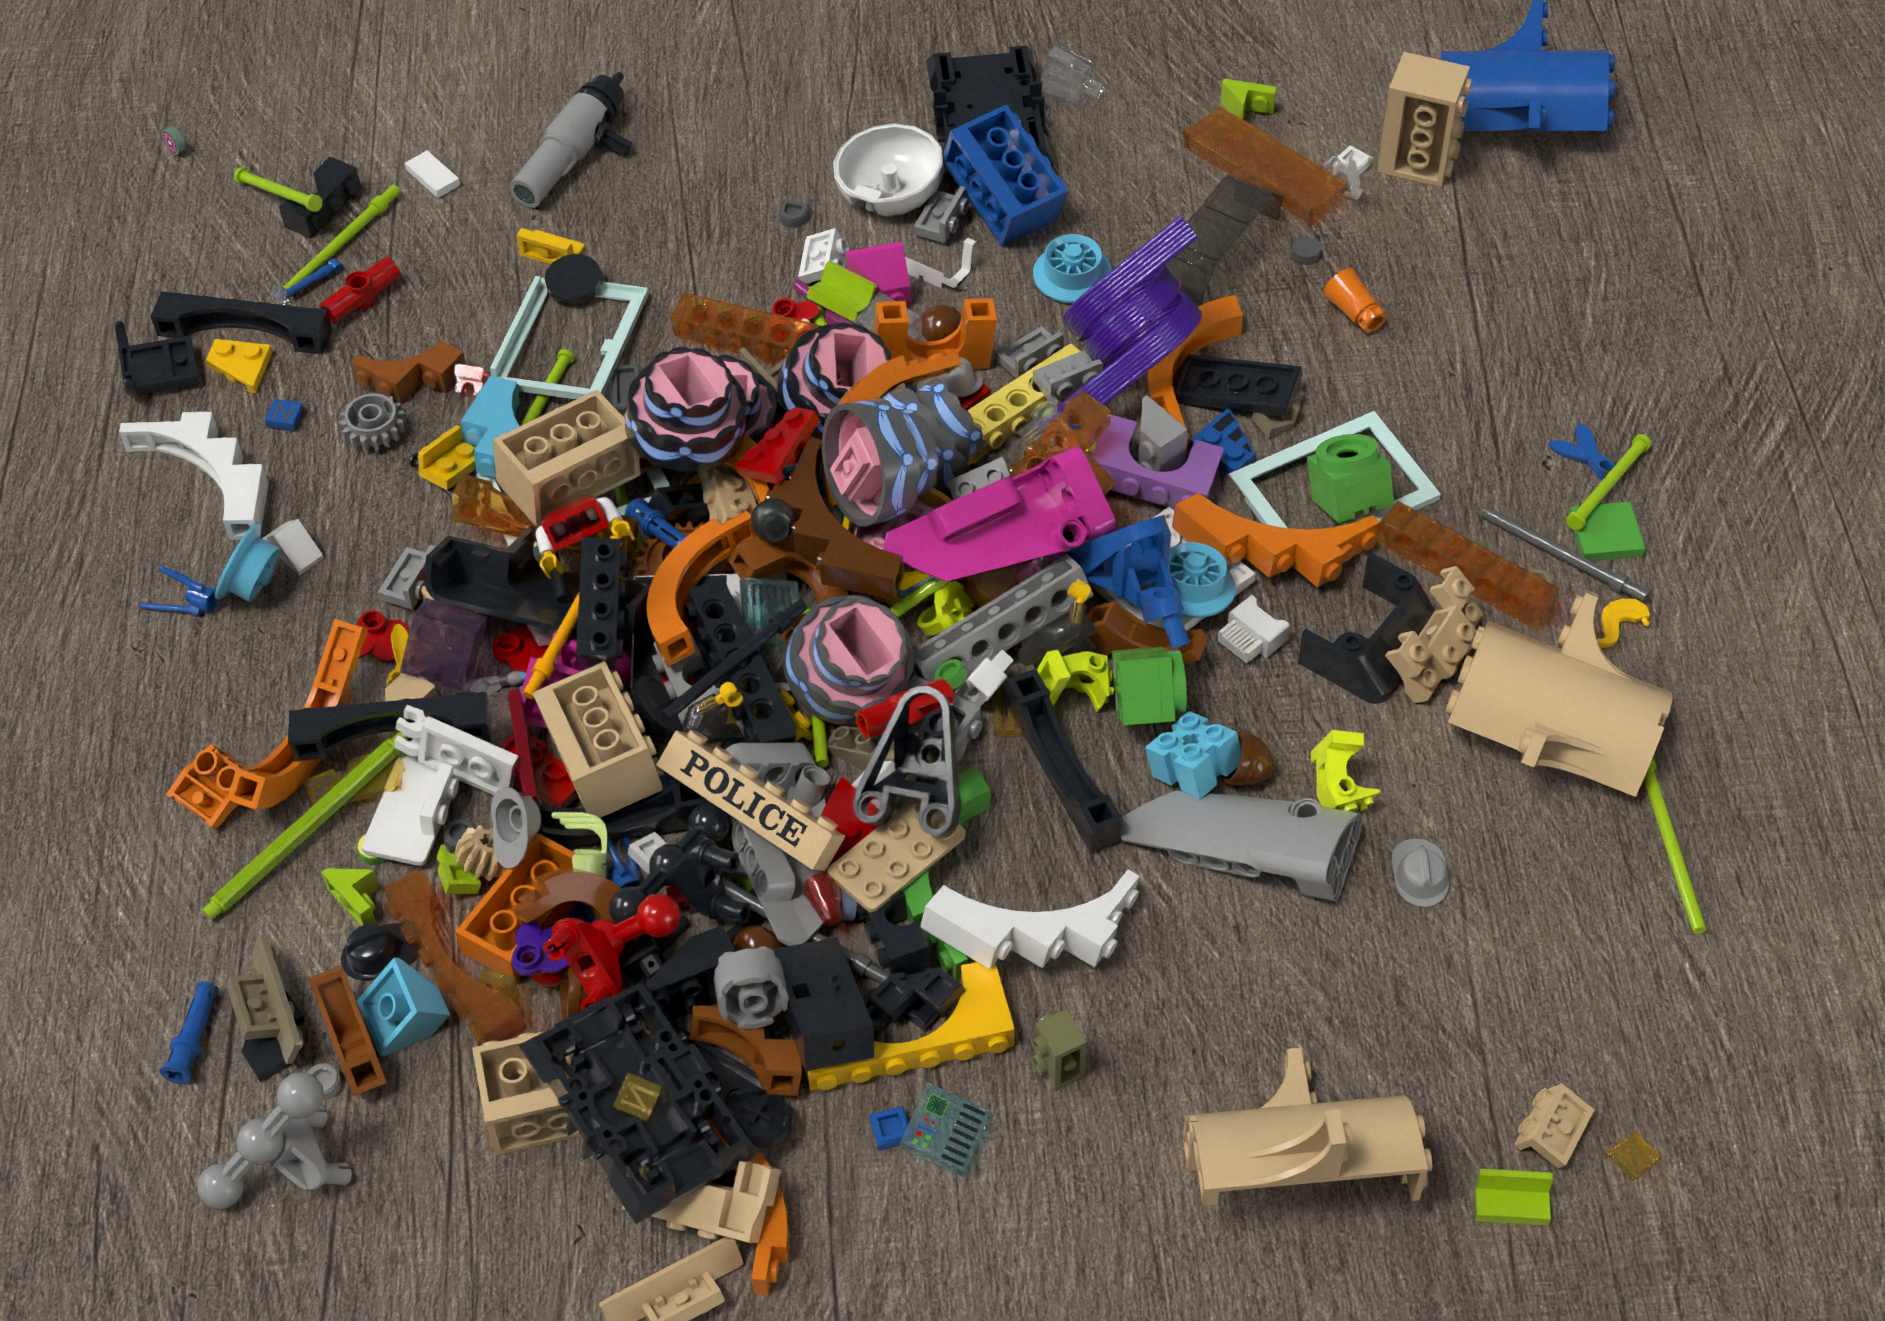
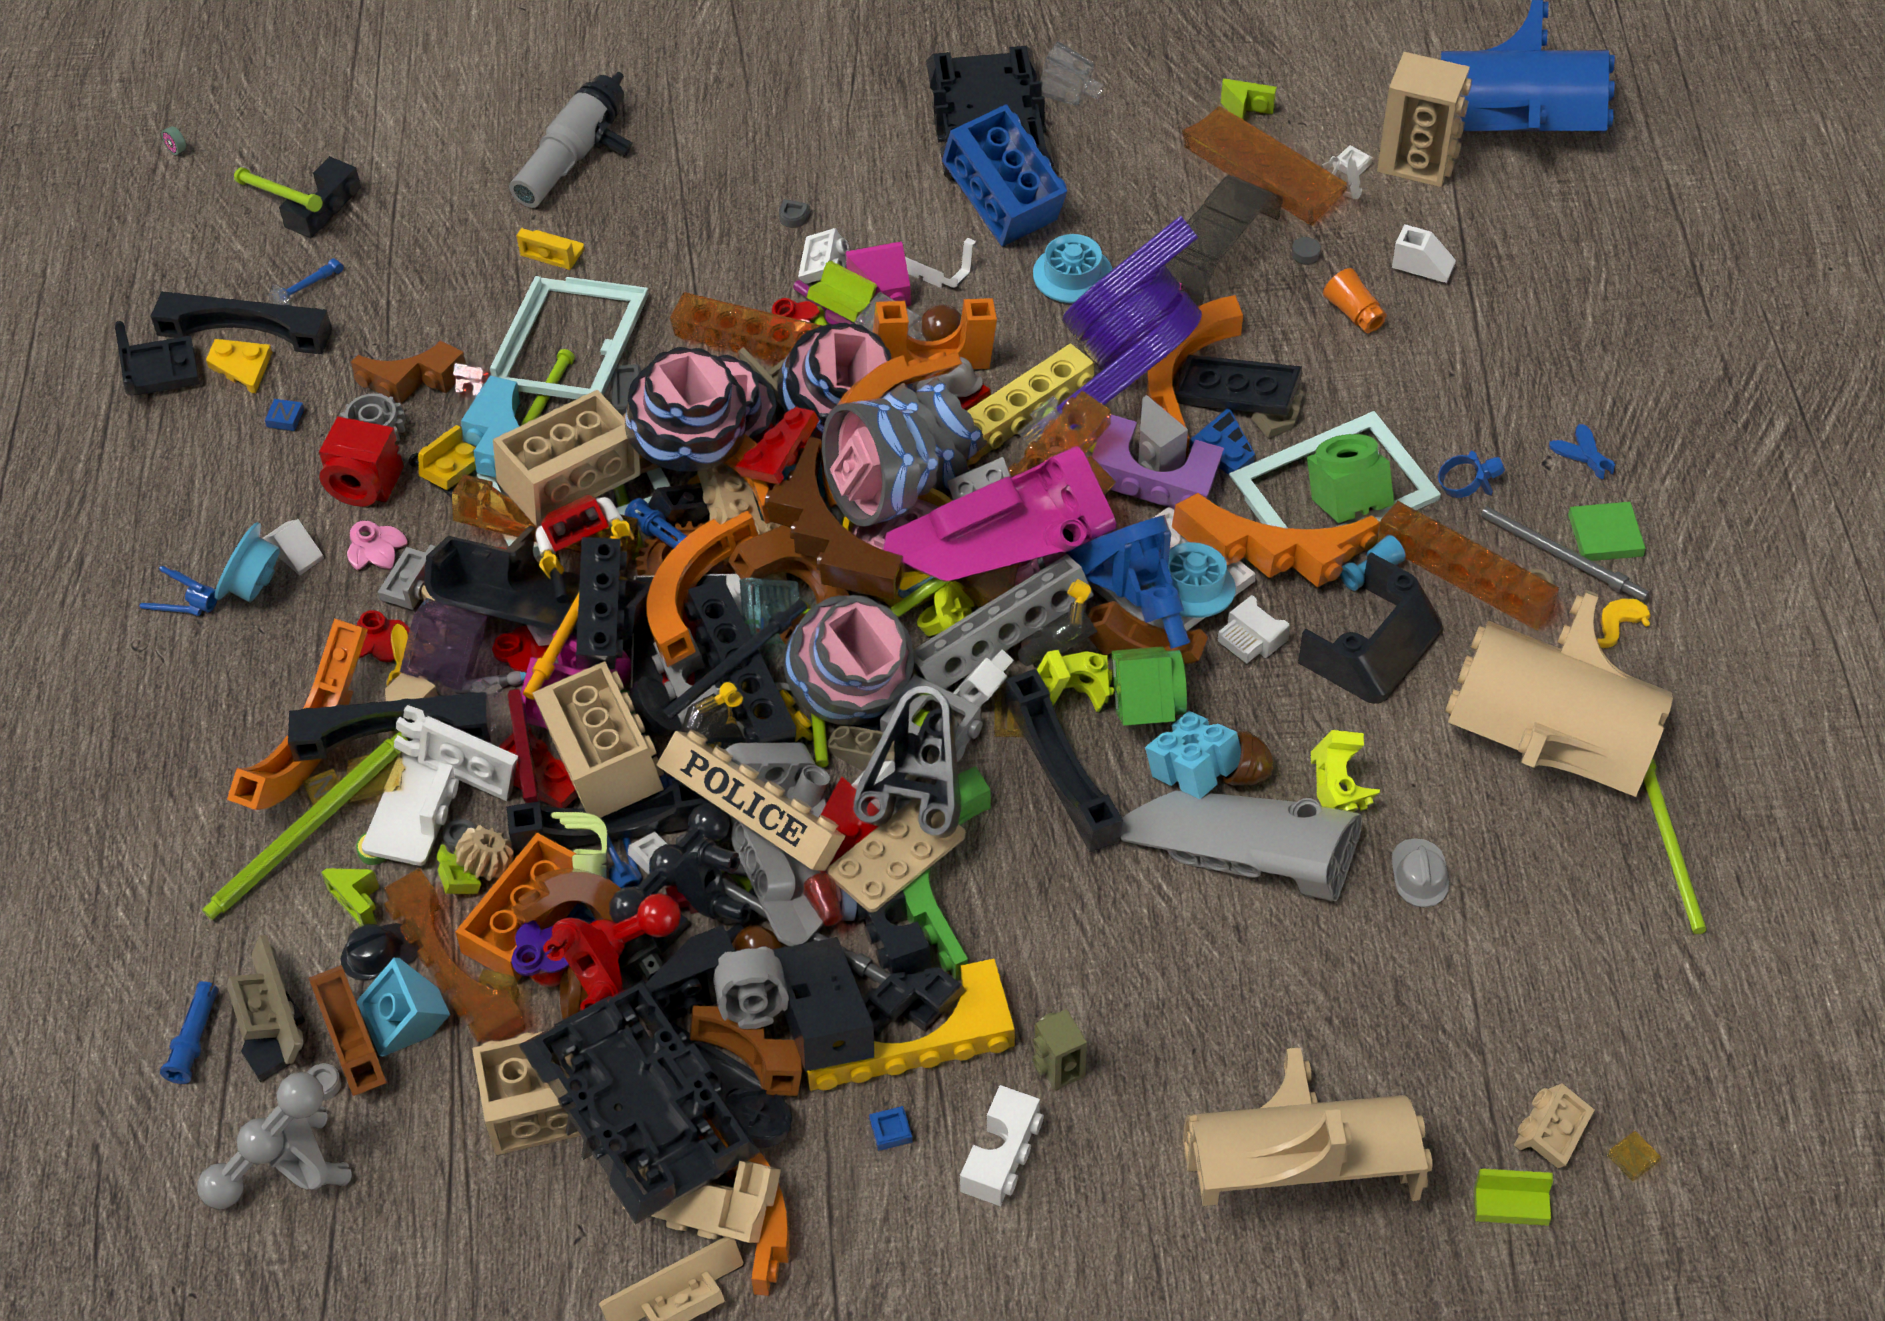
white arch [119,412,269,540] -> none
orange slope [166,744,247,829] -> none
lime bar [282,184,401,291] -> none
red piece [319,256,401,324] -> none
white tile [405,151,460,198] -> none
light grey piece [491,787,541,869] -> none
black tile [544,254,603,305] -> none
clear yellow tile [613,1073,662,1122] -> none
pearl dark grey piece [750,498,796,542] -> none
white piece [833,123,944,217] -> none
red piece [856,678,954,738] -> none
clear light blue tile [898,1082,991,1177] -> none
light grey bracket [914,186,969,243] -> none
white arch [920,869,1139,969] -> none
bright green tile [934,659,968,690] -> none
light grey bracket [996,326,1064,379] -> none
light grey bracket [1032,350,1103,403] -> none
tan bracket [1385,566,1483,703] -> none
lime bar [1566,434,1651,530] -> none
none -> red piece [319,416,404,507]
none -> bright pink plate [347,521,408,570]
none -> white arch [960,1085,1044,1206]
none -> dark azure piece [1340,535,1406,591]
none -> white slope [1392,224,1456,283]
none -> blue piece [1438,450,1505,498]

